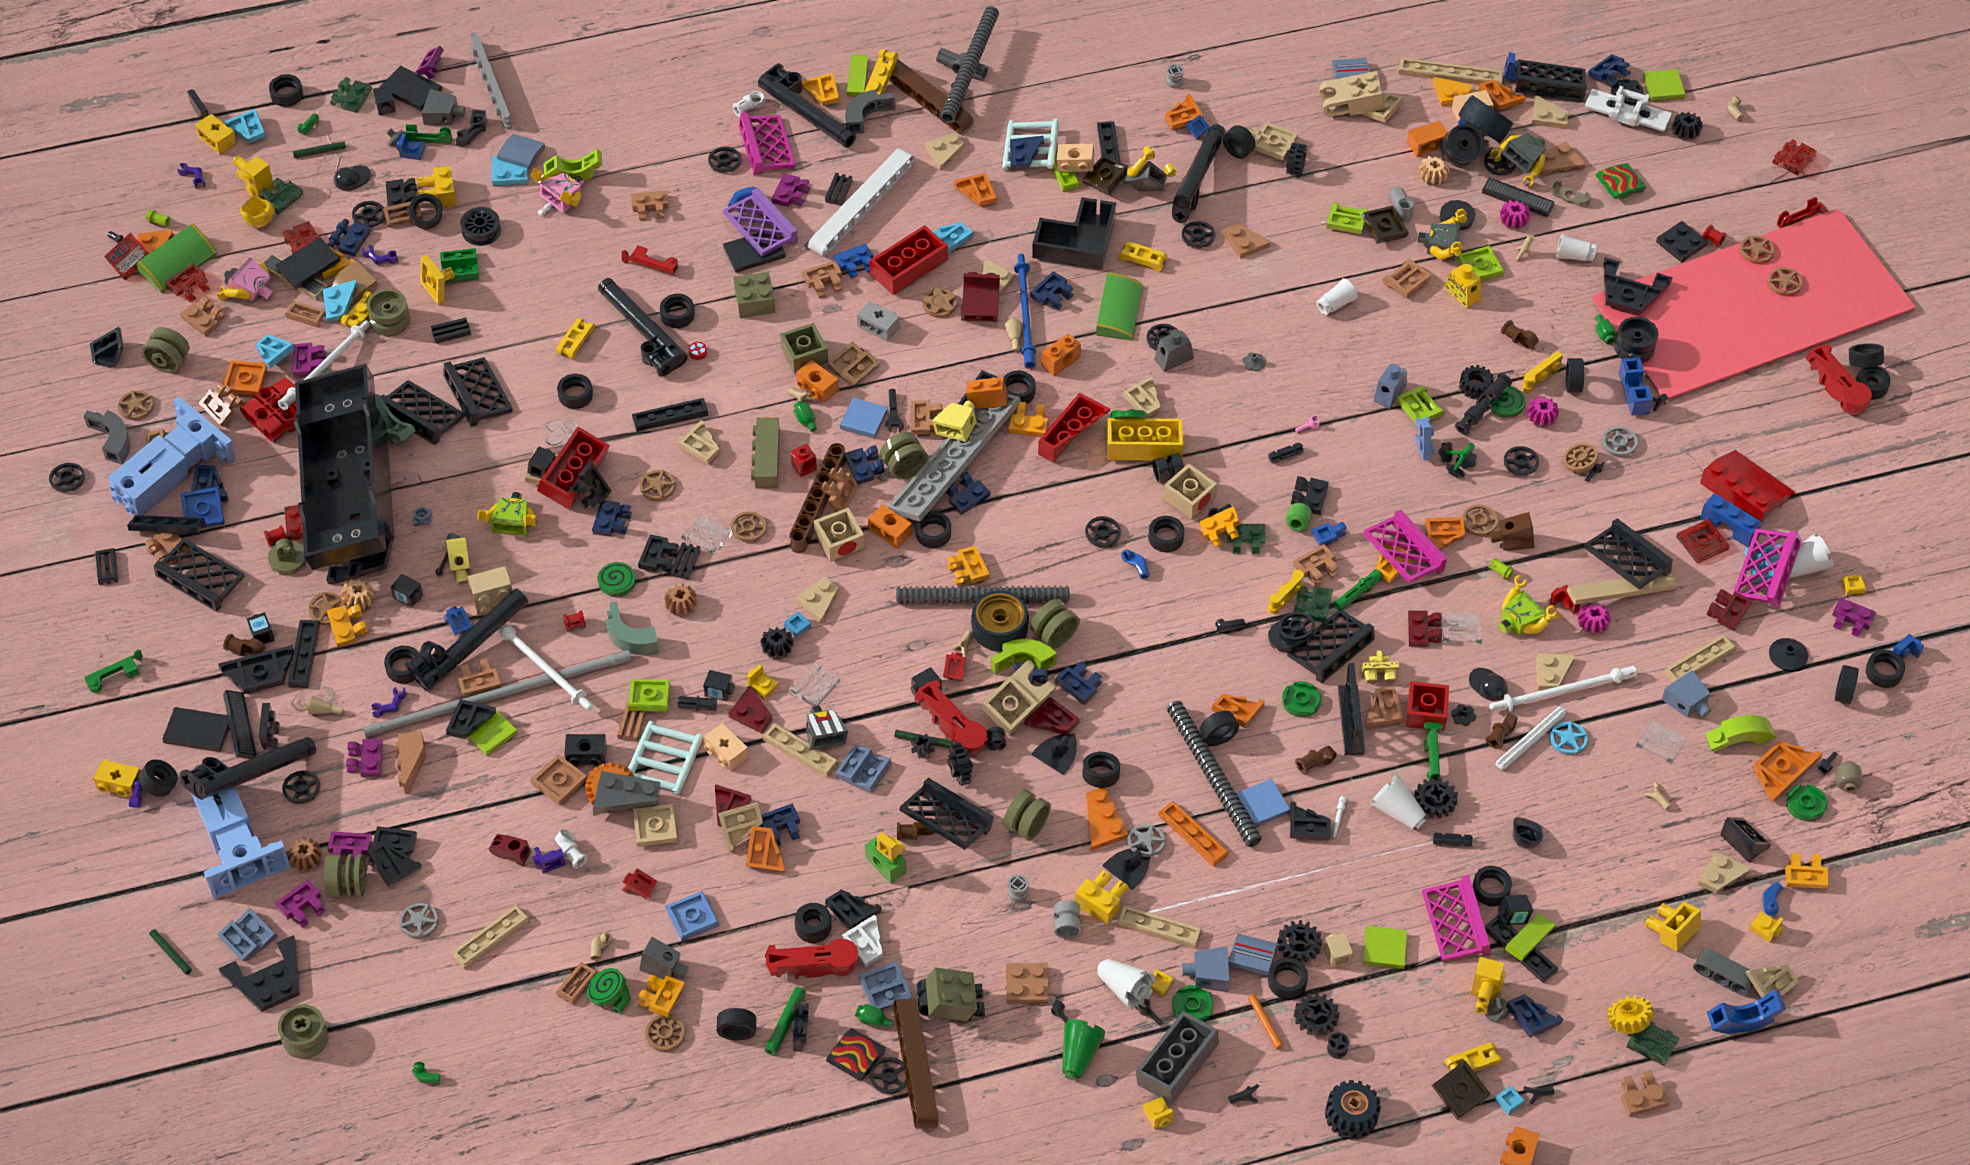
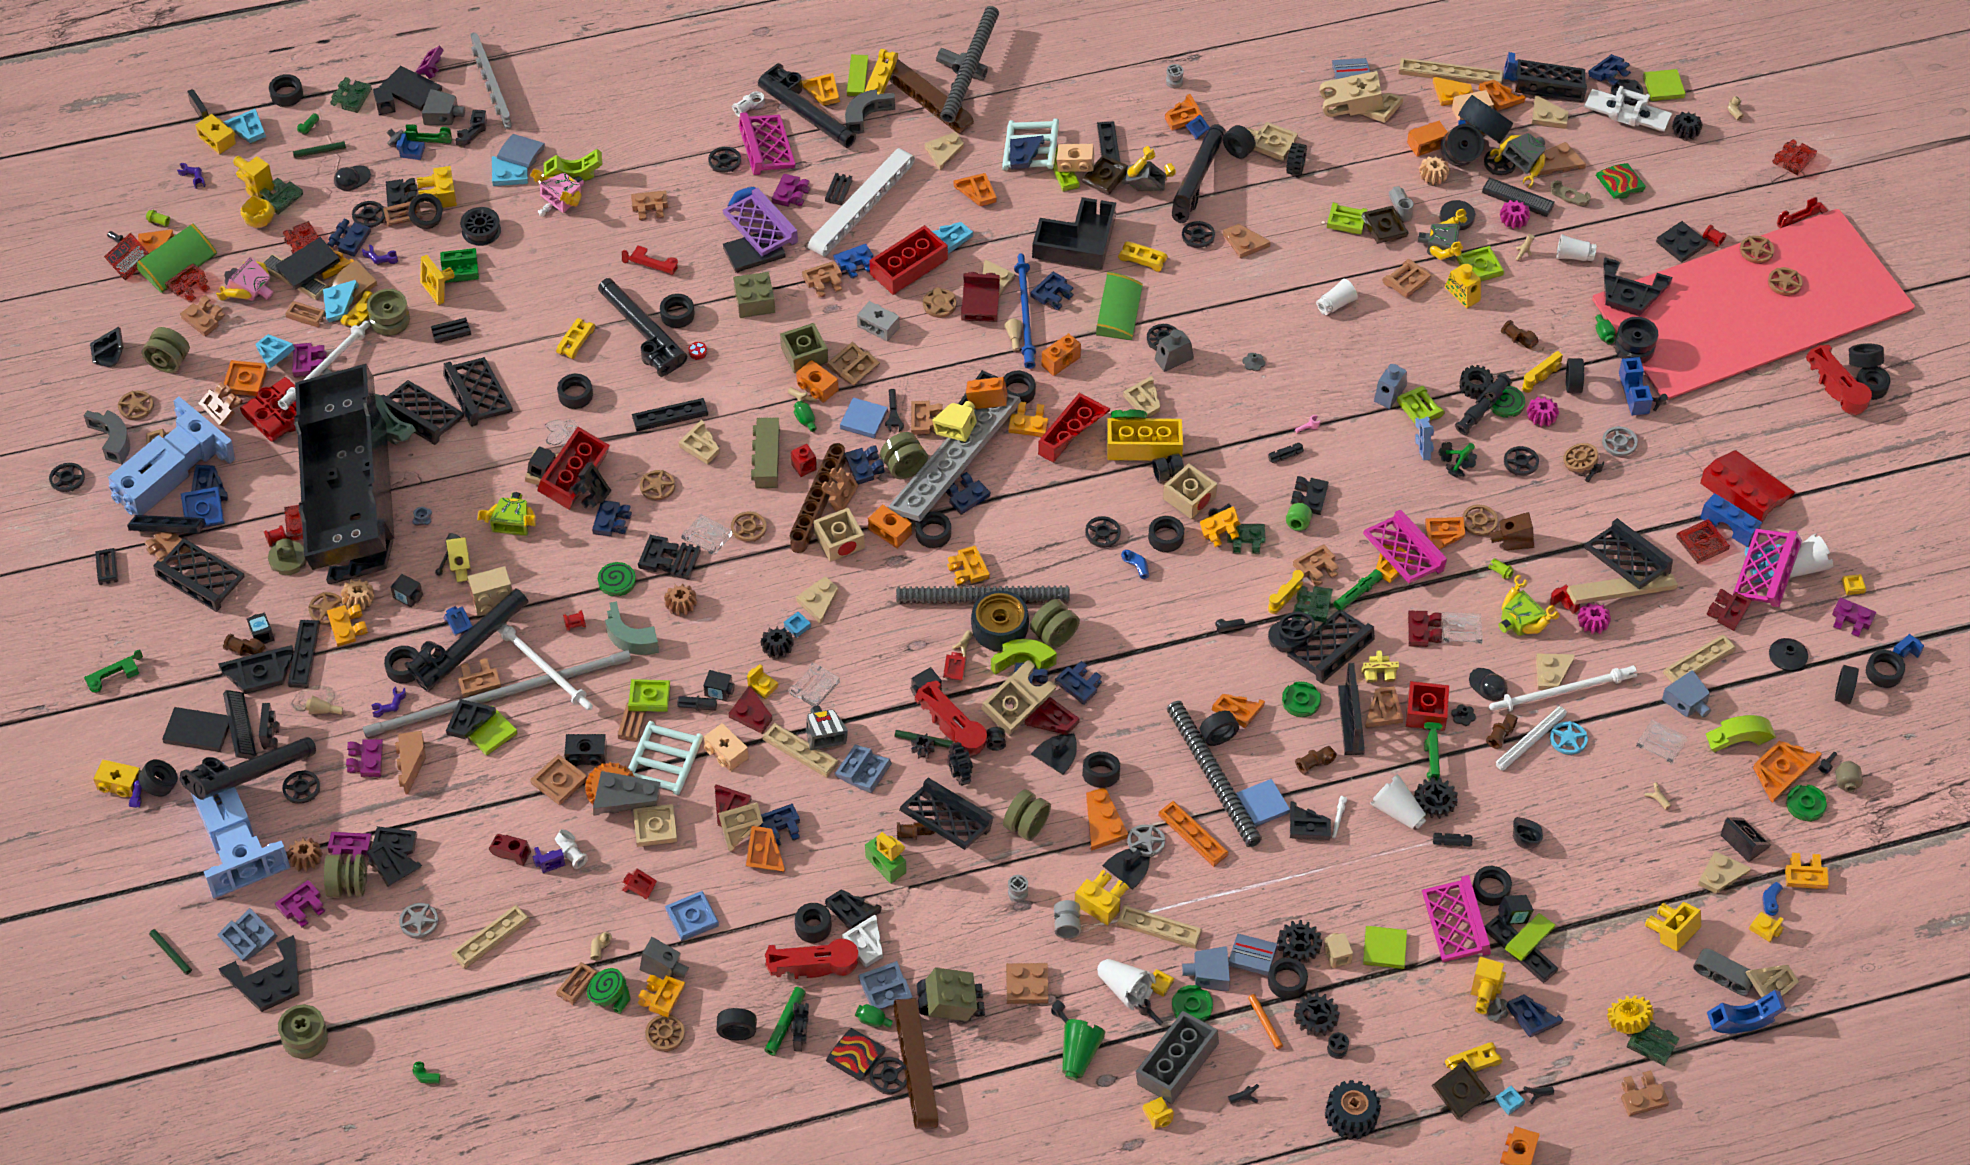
blue plate [1312,522,1347,546] -> none

